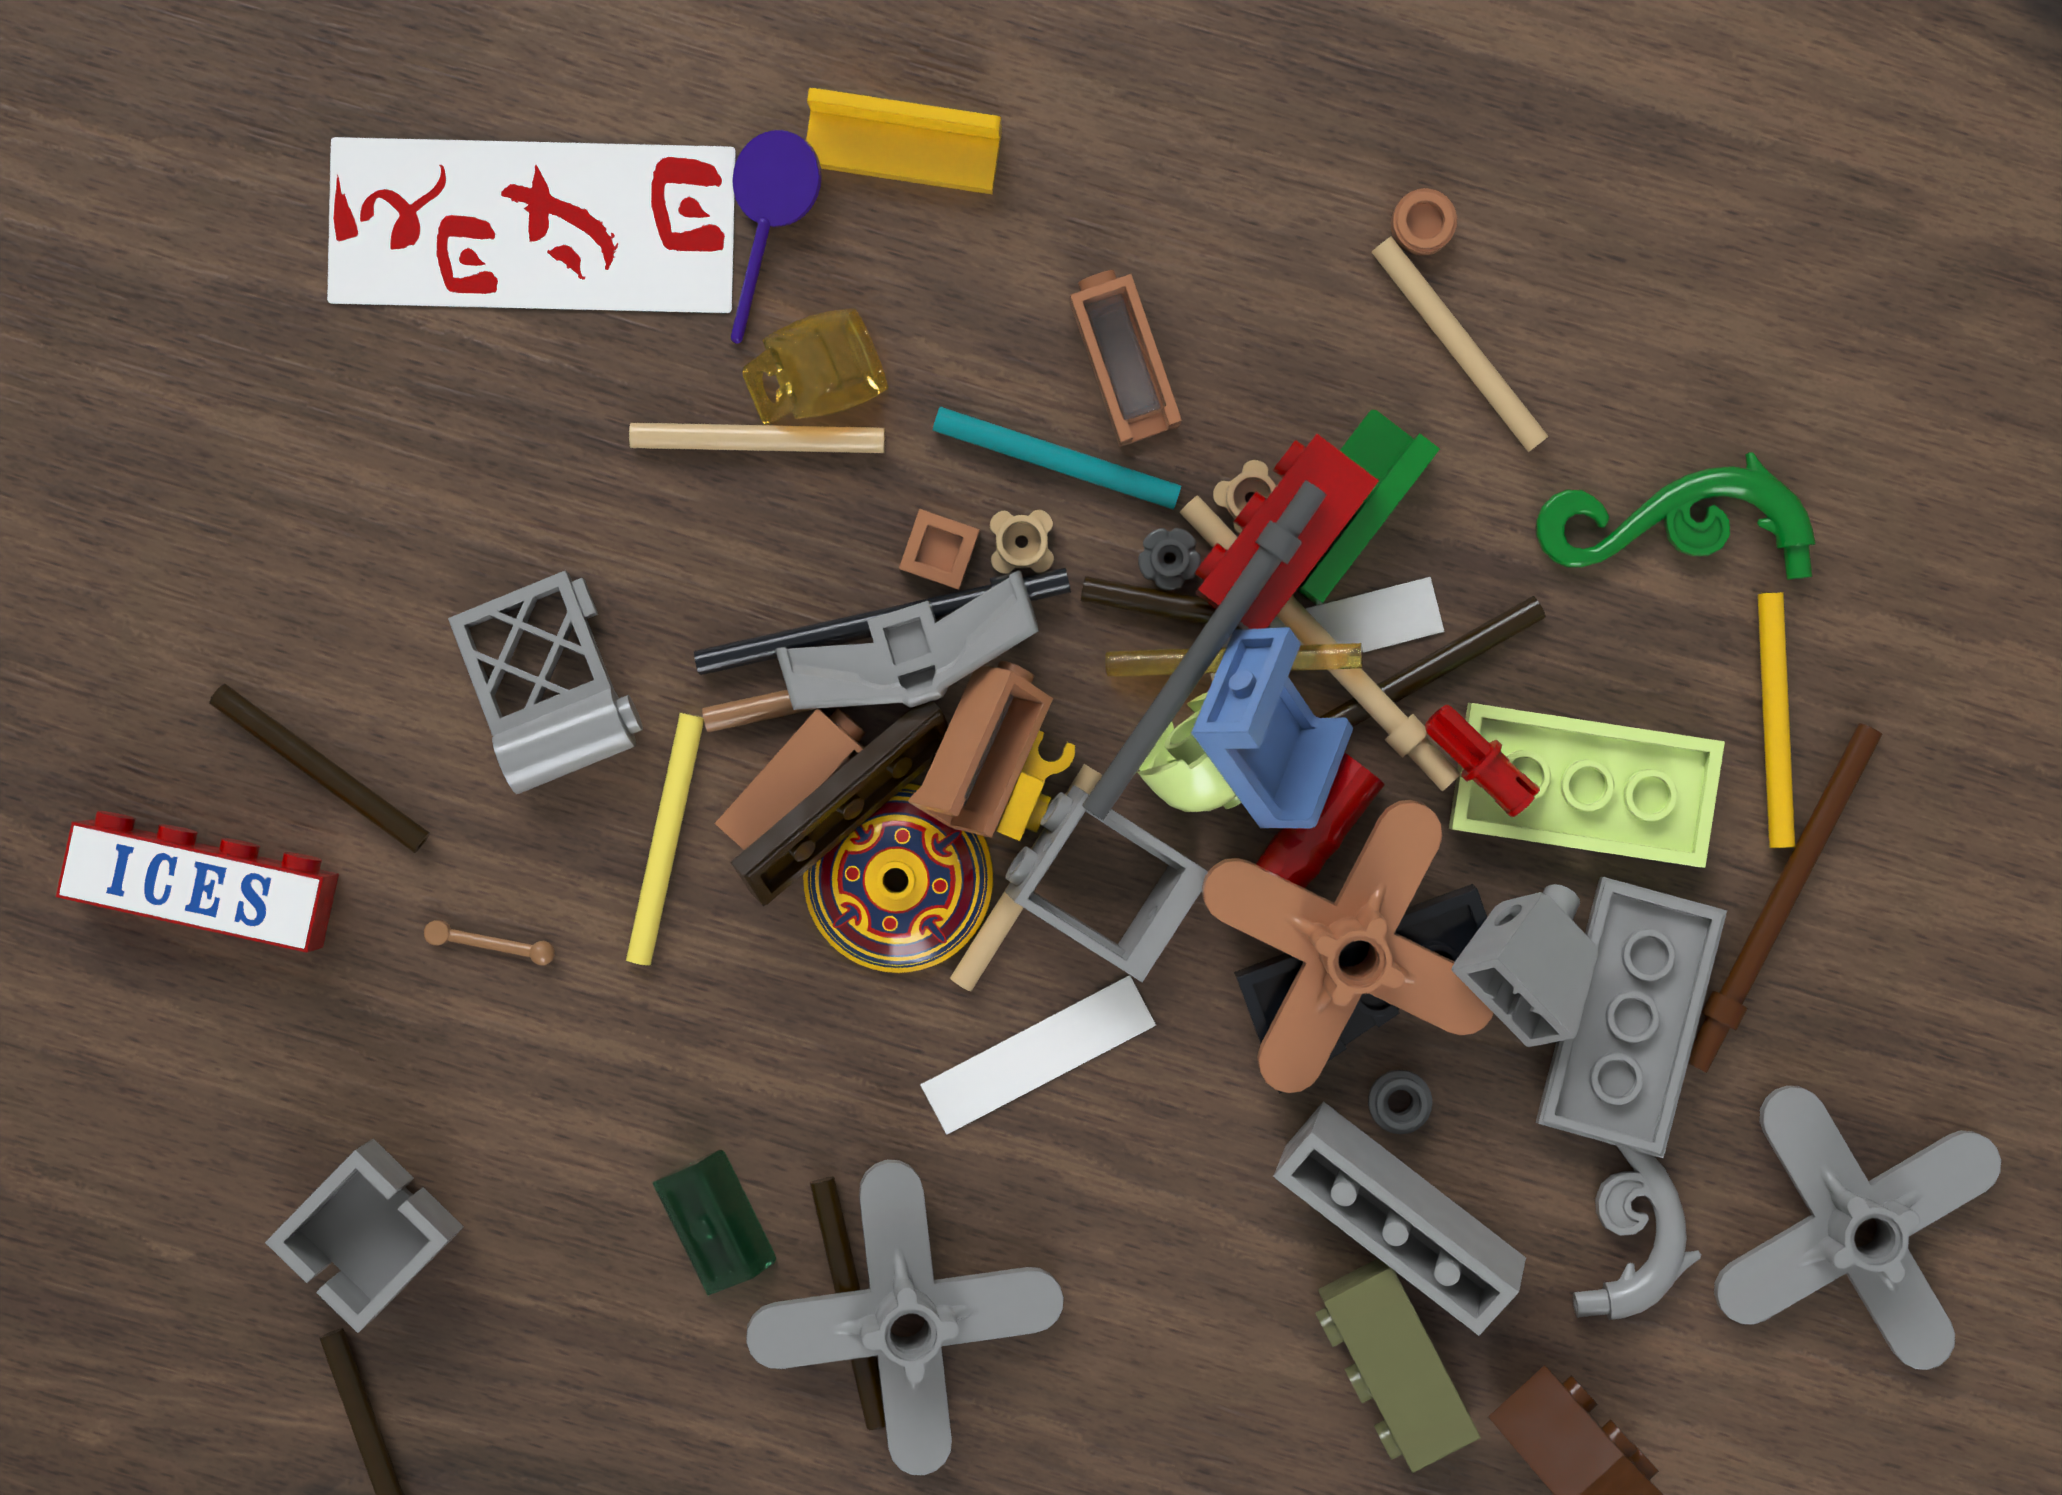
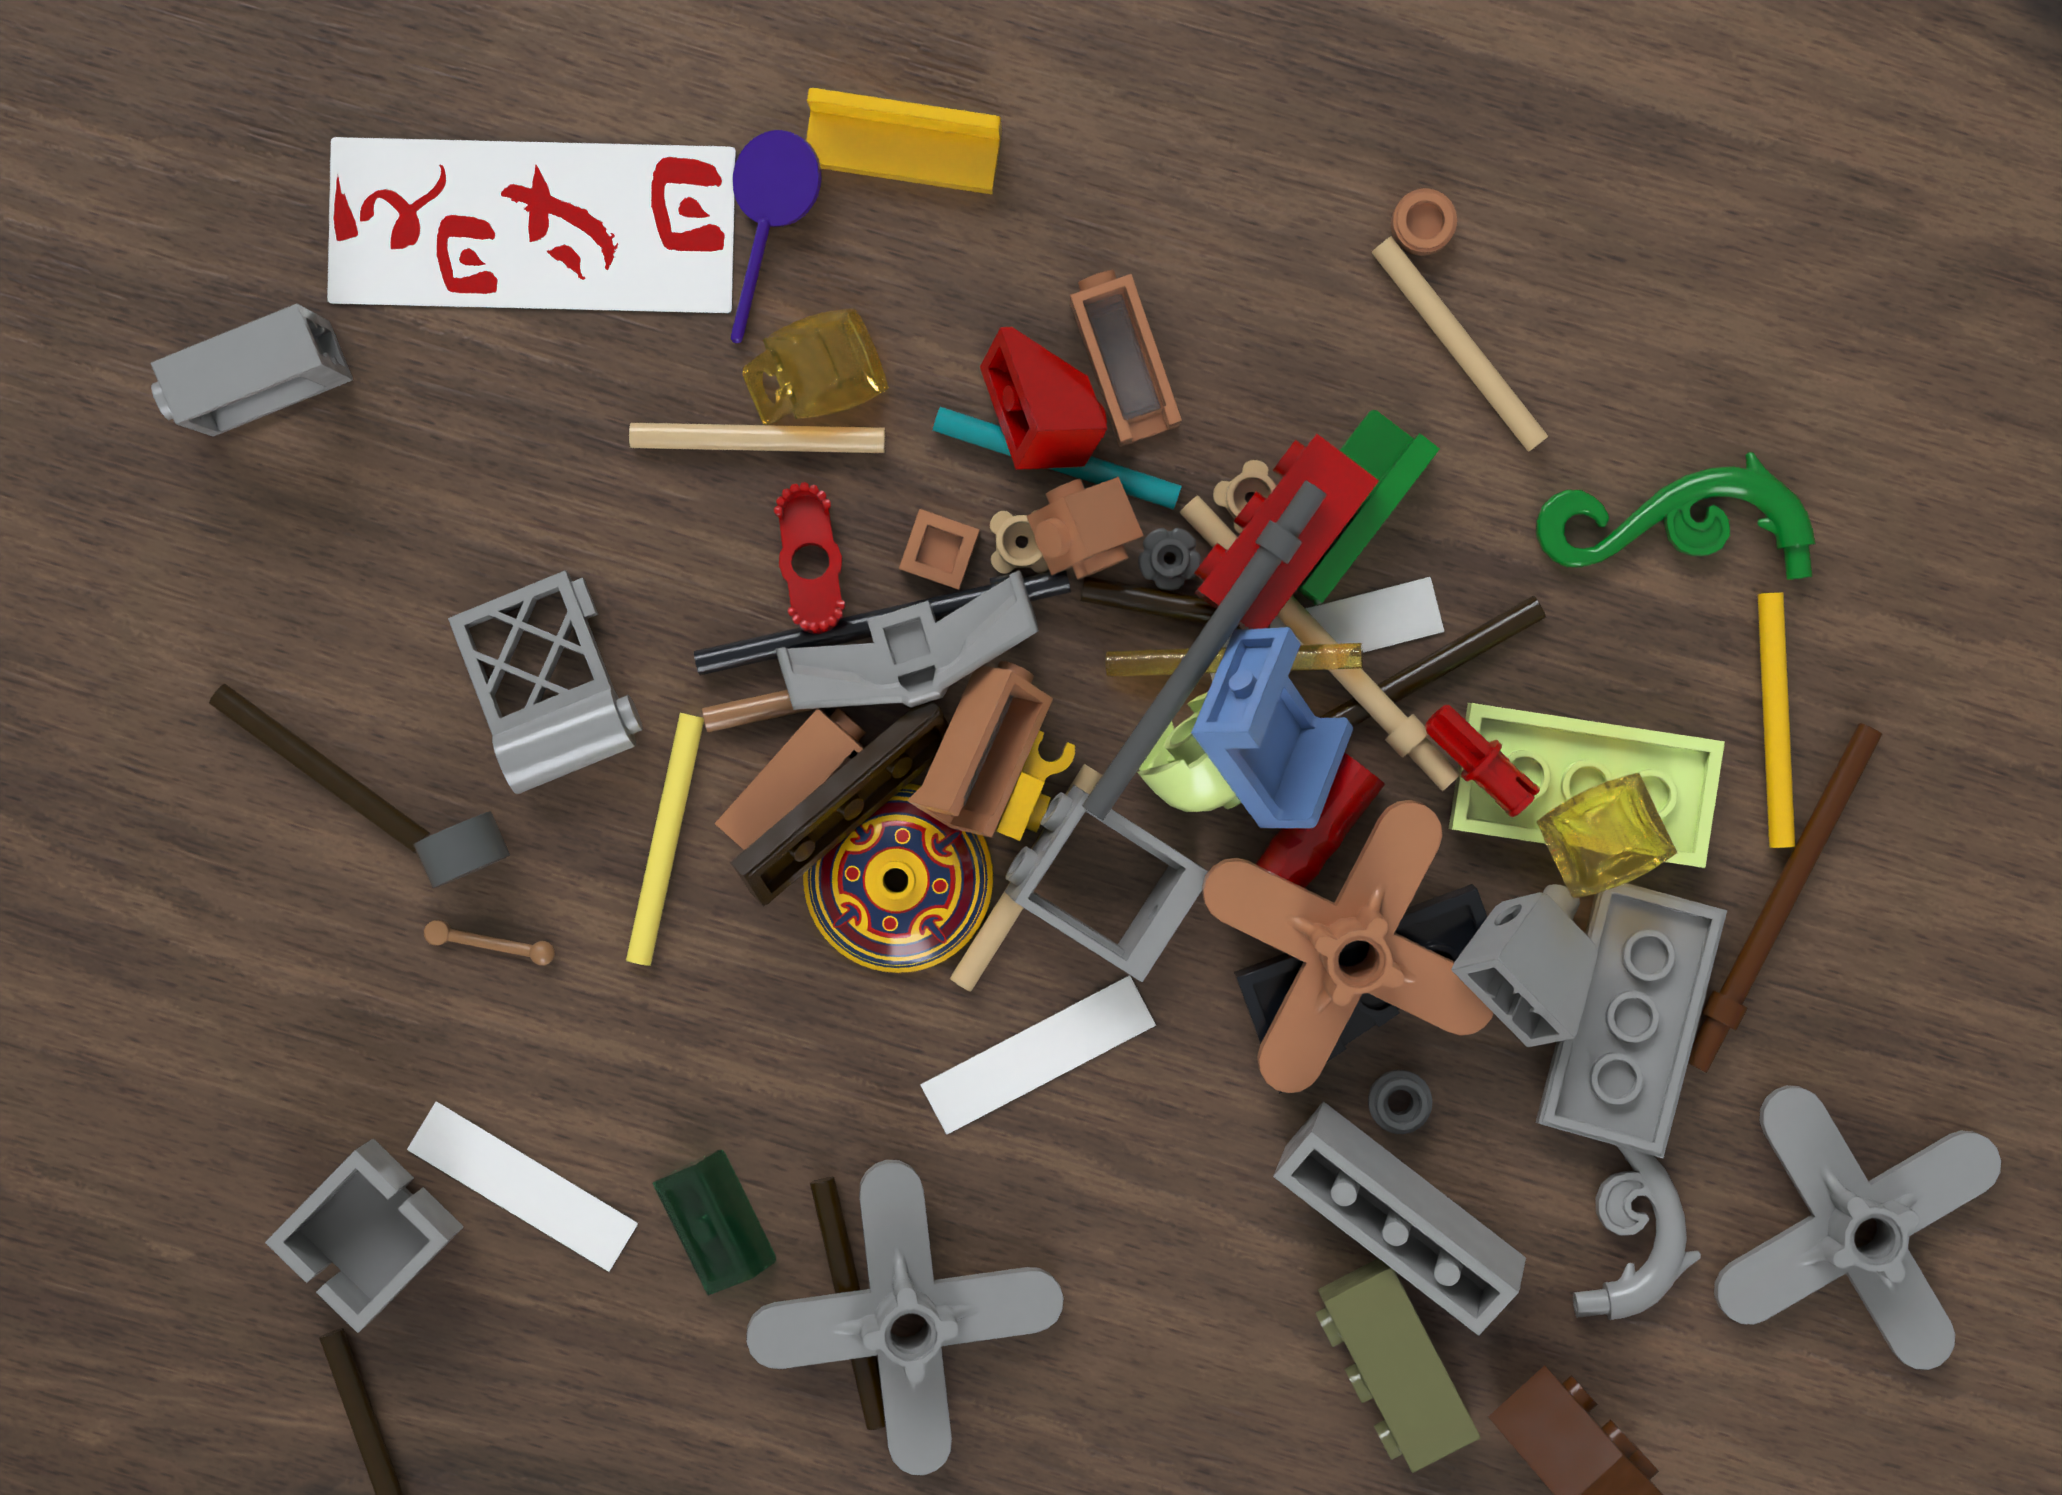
brick [56,811,339,953] -> none
none -> light grey window [151,304,353,437]
none -> white sticker [407,1101,638,1272]
none -> dark grey piece [413,811,510,889]
none -> red piece [774,482,845,634]
none -> red slope [980,327,1107,470]
none -> nougat brick [1026,477,1144,580]
none -> clear yellow piece [1536,772,1677,899]

